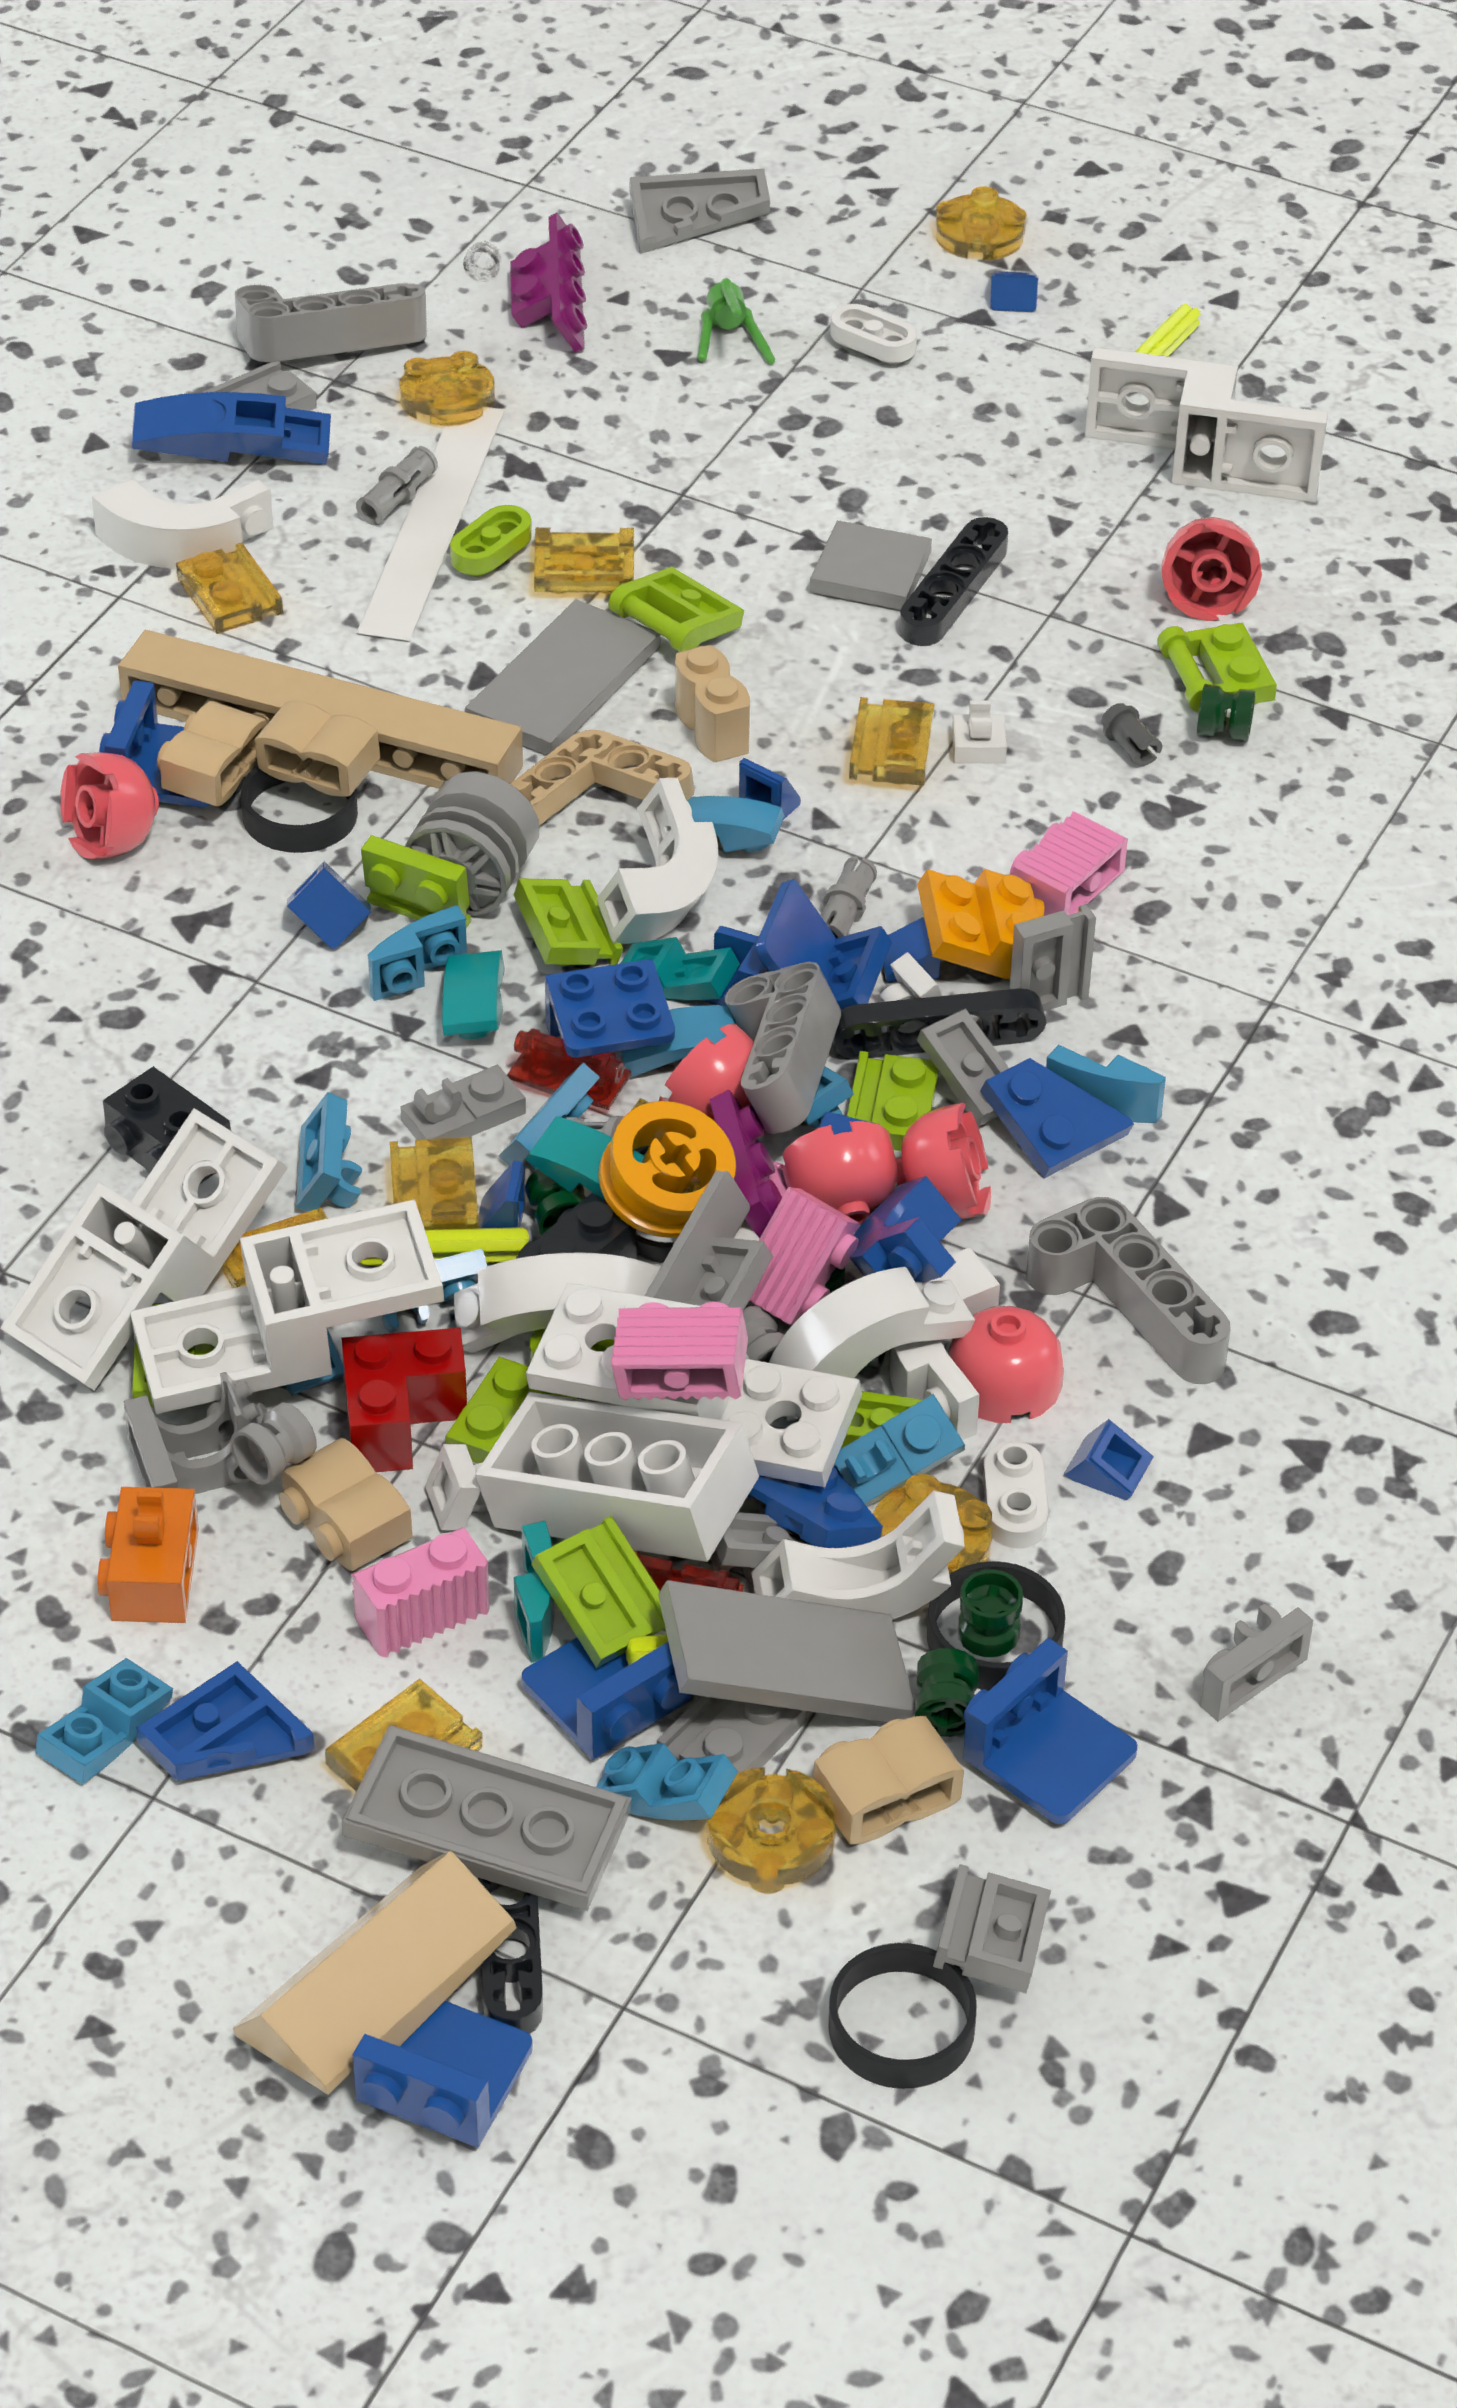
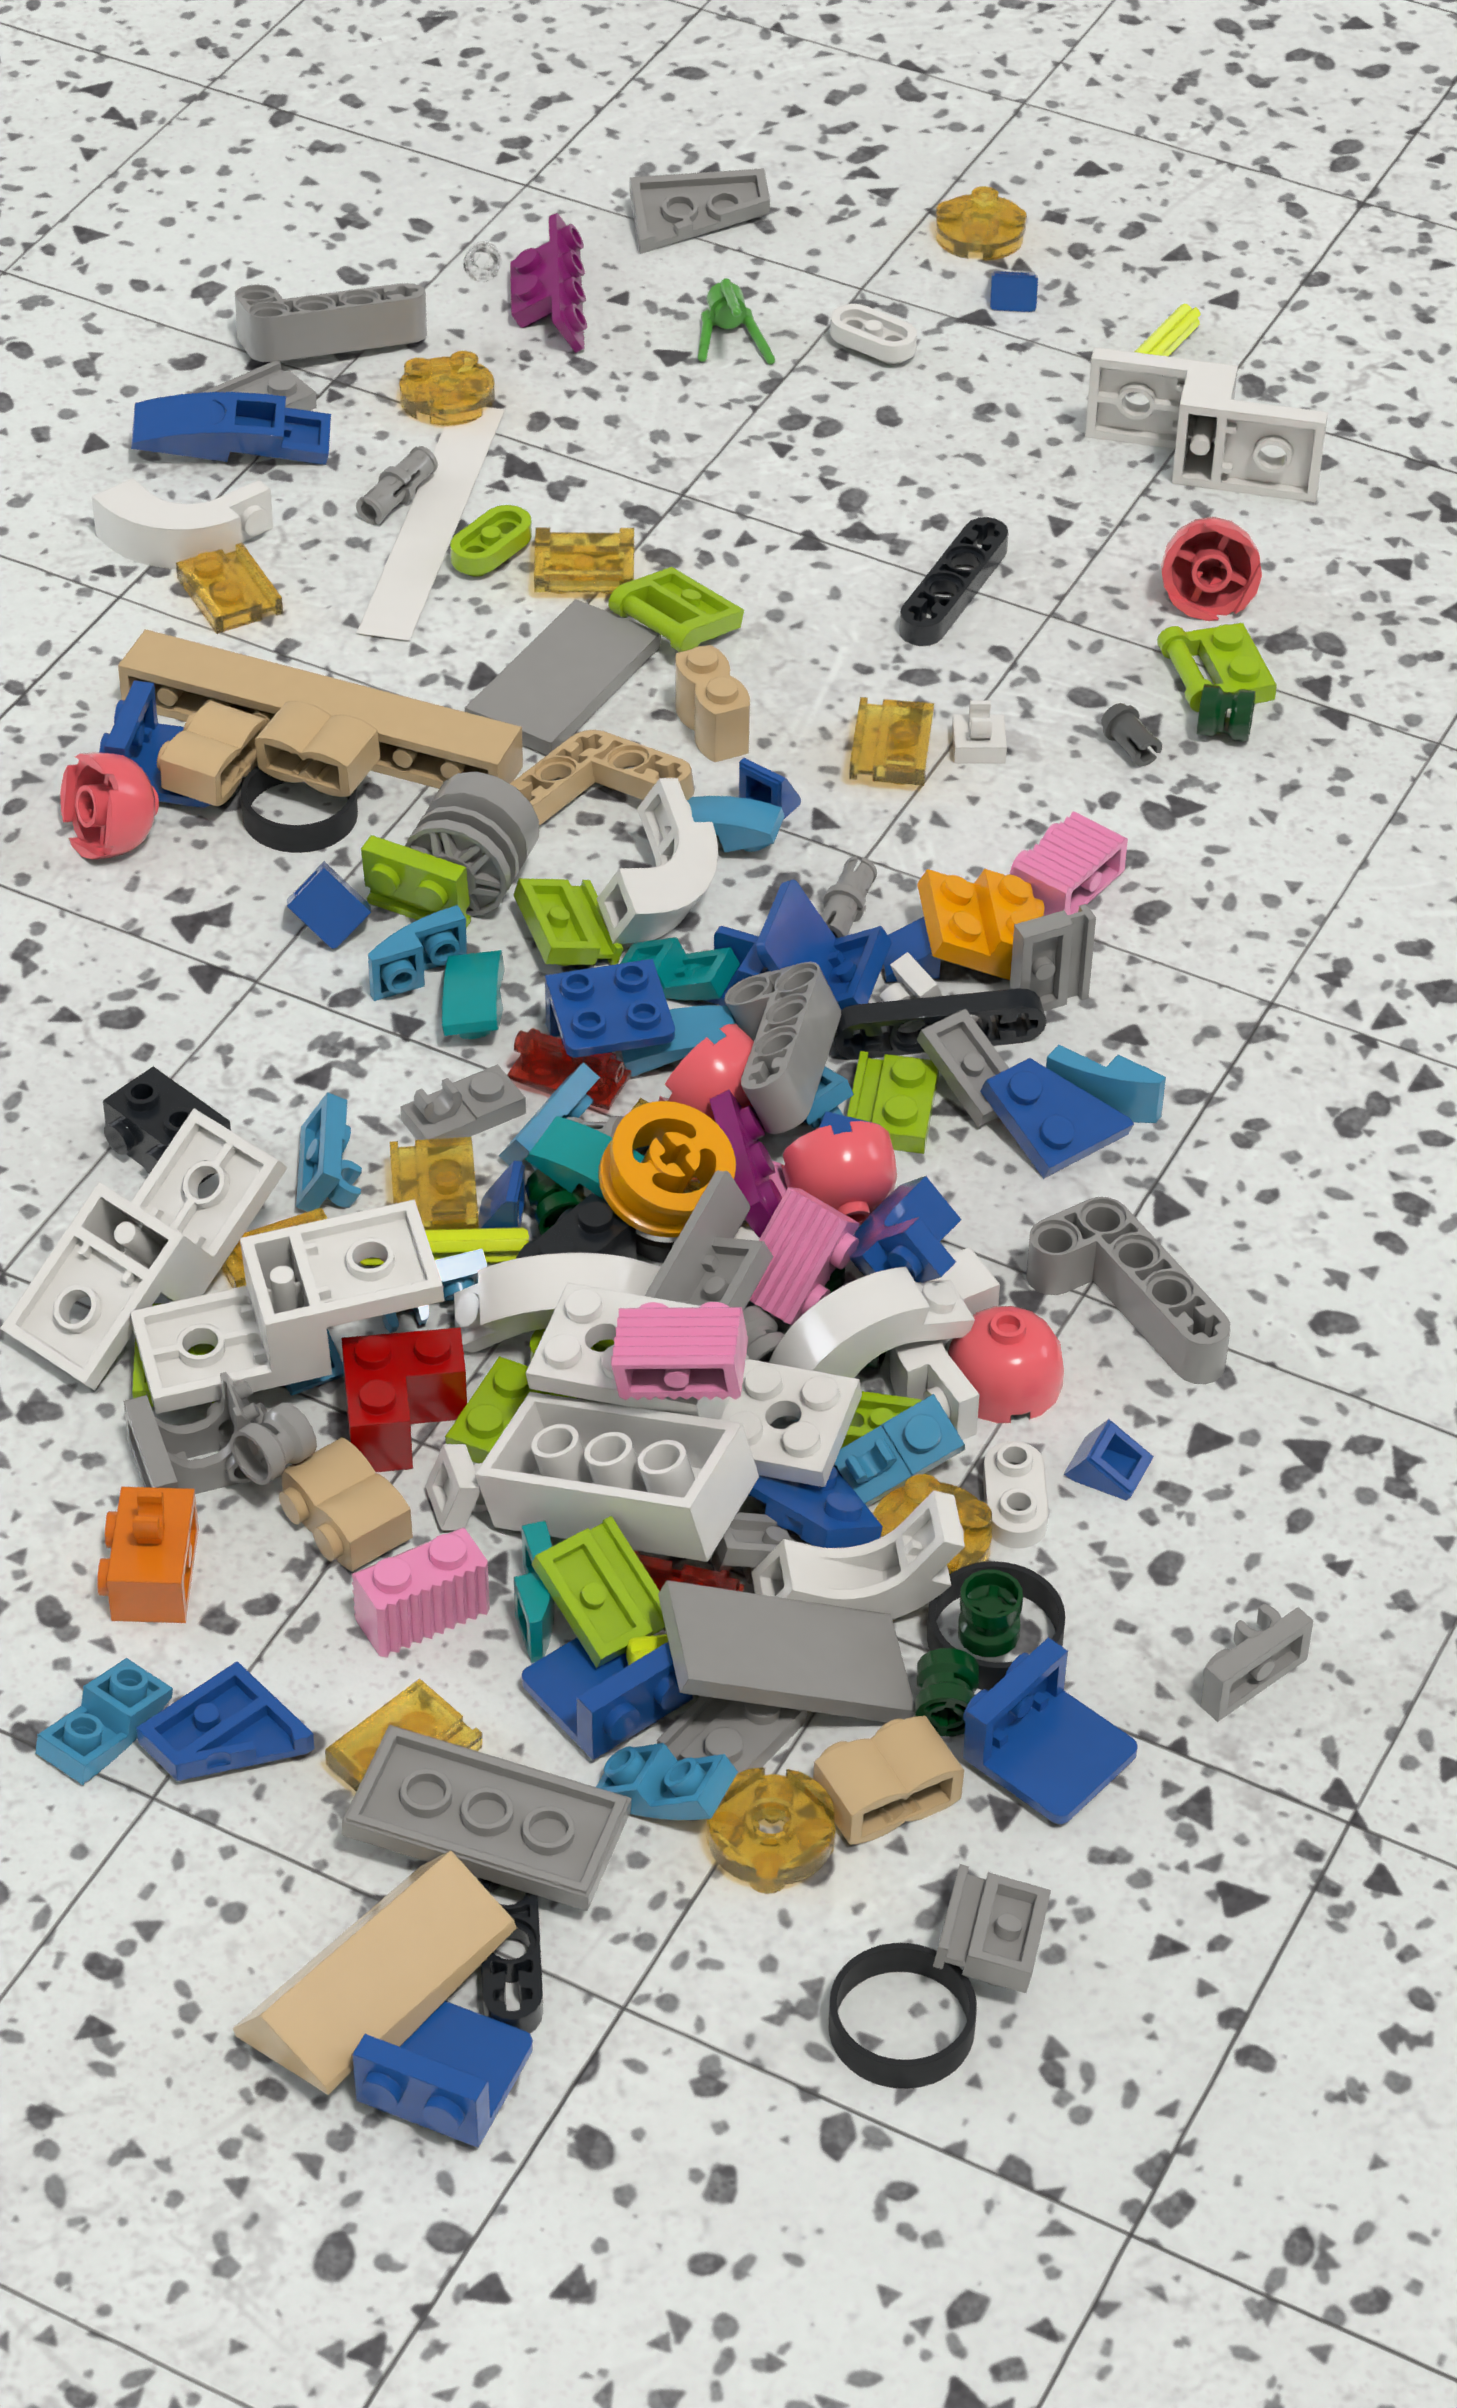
light grey tile [810,520,932,610] -> none
coral cylinder [895,1102,991,1219] -> none

